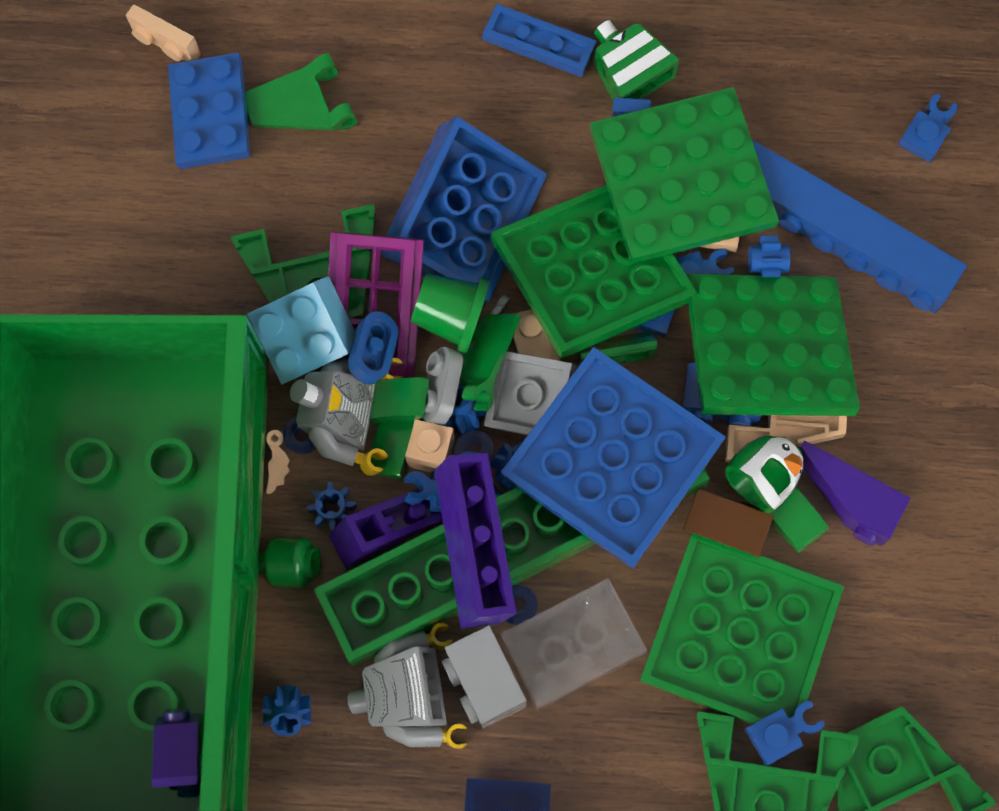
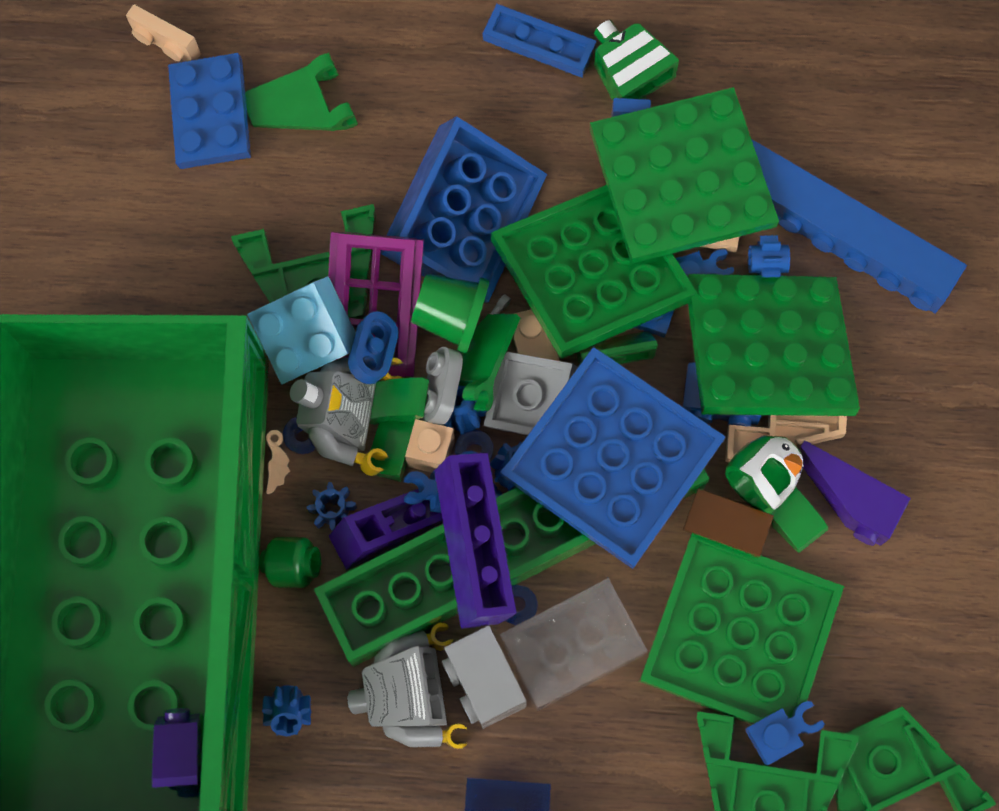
blue plate [898,94,958,162] -> none

